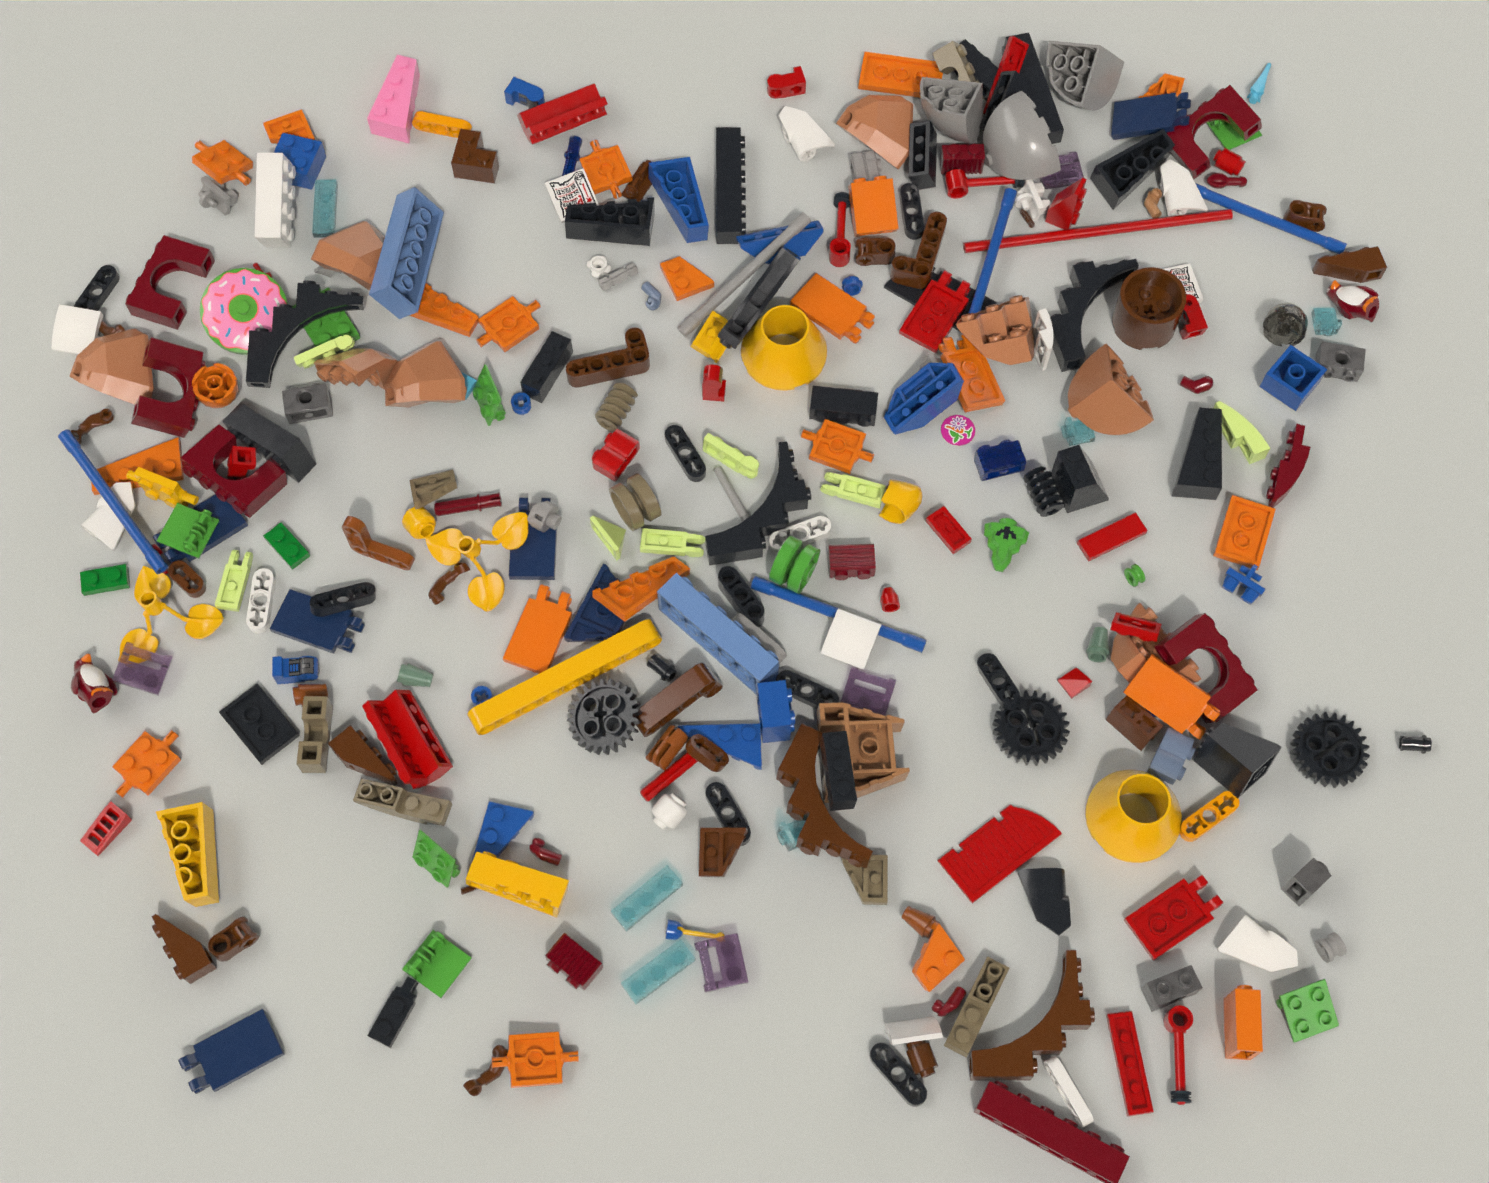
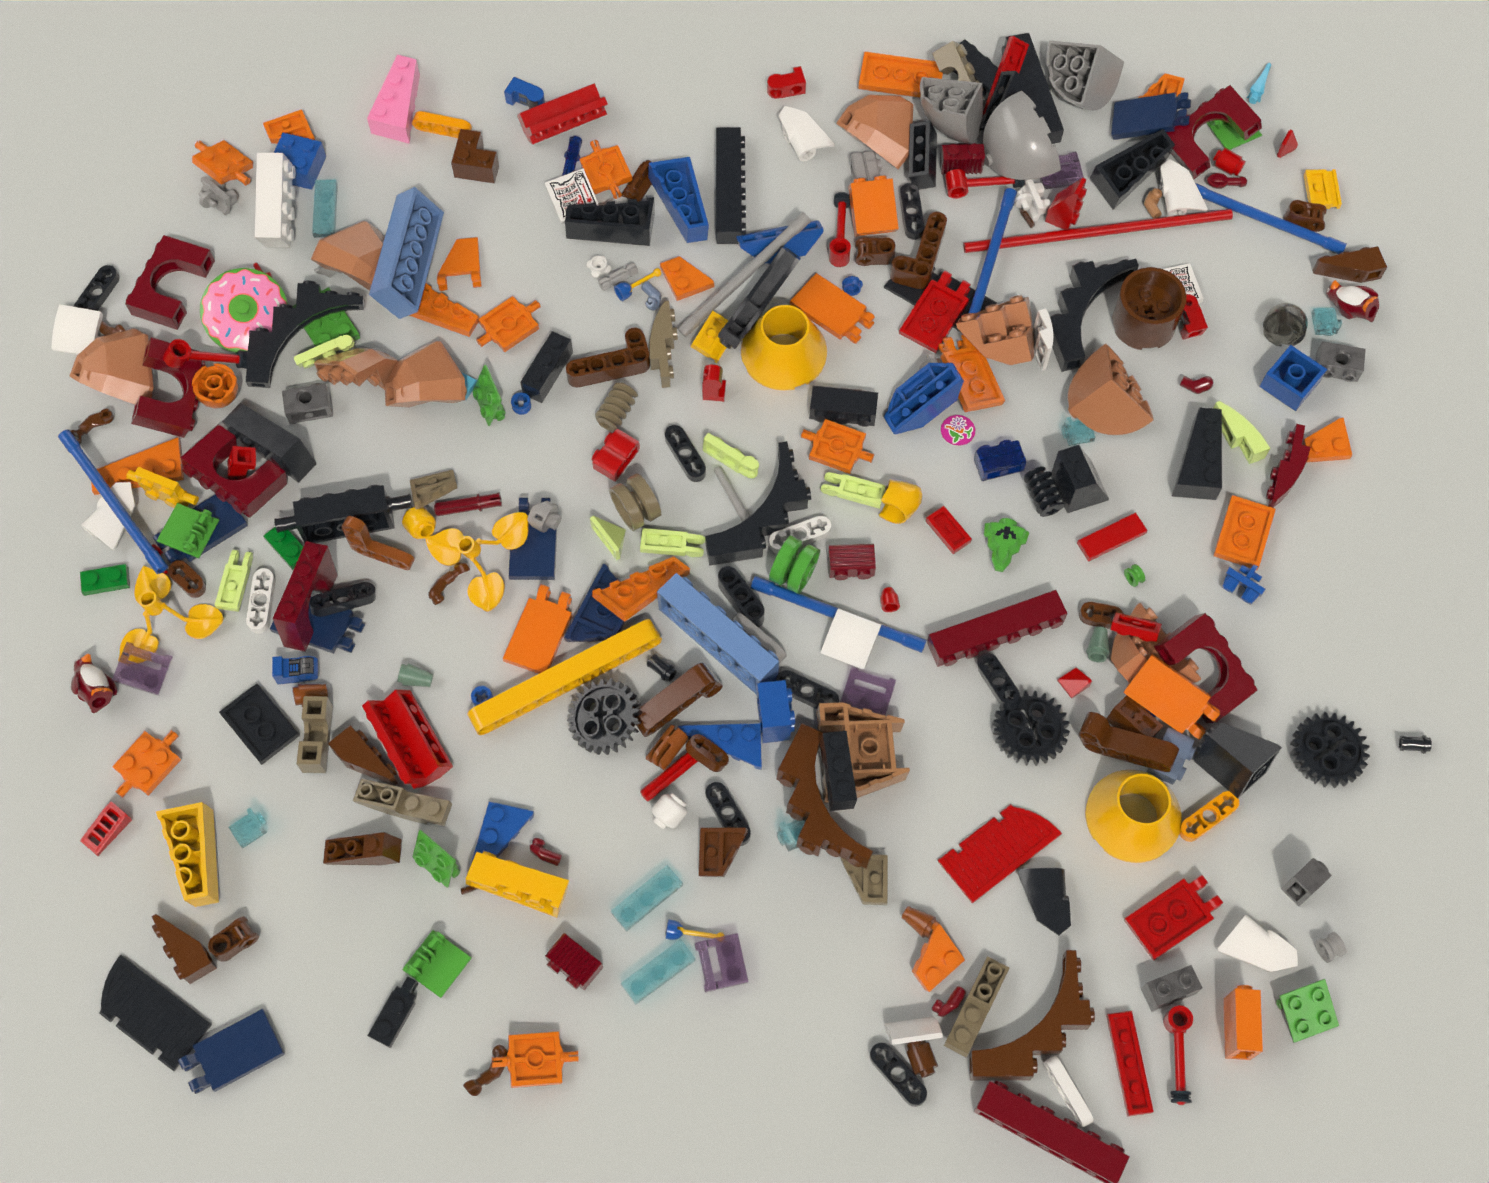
none -> black piece [99,955,212,1071]
none -> red piece [163,339,248,369]
none -> clear light blue bracket [228,807,267,849]
none -> dark red arch [272,541,338,652]
none -> black brick [274,485,413,544]
none -> reddish brown slope [323,832,402,865]
none -> orange flag [437,237,482,291]
none -> hinge [614,268,661,301]
none -> dark tan slope [649,301,678,388]
none -> dark red brick [927,590,1068,667]
none -> reddish brown beam [1079,602,1124,629]
none -> reddish brown beam [1079,712,1179,772]
none -> red slope [1277,129,1298,158]
none -> orange wing [1302,418,1352,462]
none -> yellow plate [1304,169,1342,209]

